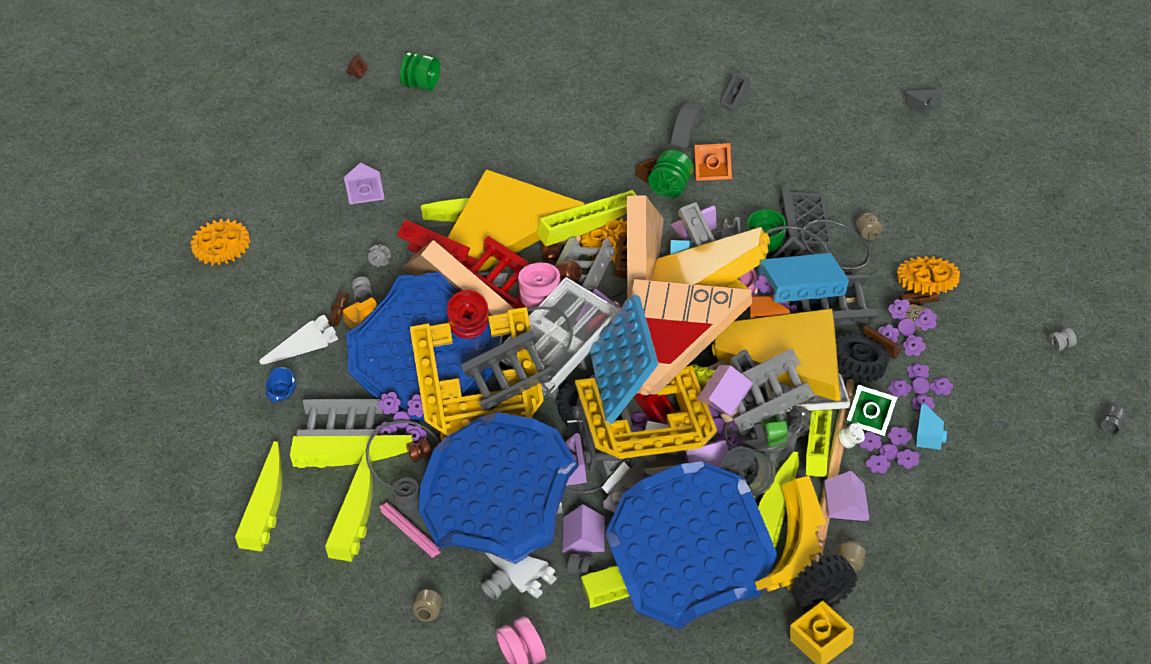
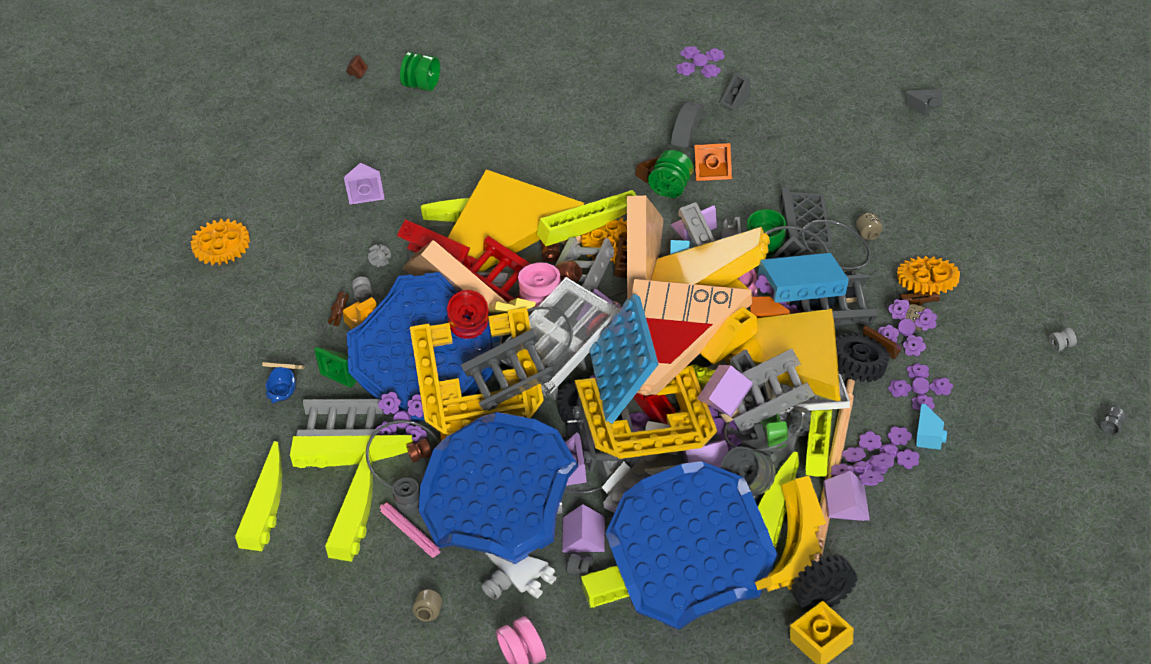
white flag [259,315,338,364] -> none
white wheel [838,424,865,448] -> none
dark tan head [838,540,866,572] -> none
green slope [845,385,897,436] -> none
none -> tan piece [262,362,305,369]
none -> green slope [314,347,357,388]
none -> light yellow slope [488,298,536,314]
none -> medium lavender plant [676,46,724,78]
none -> yellow slope [700,307,758,364]
none -> medium lavender plant [831,447,894,486]

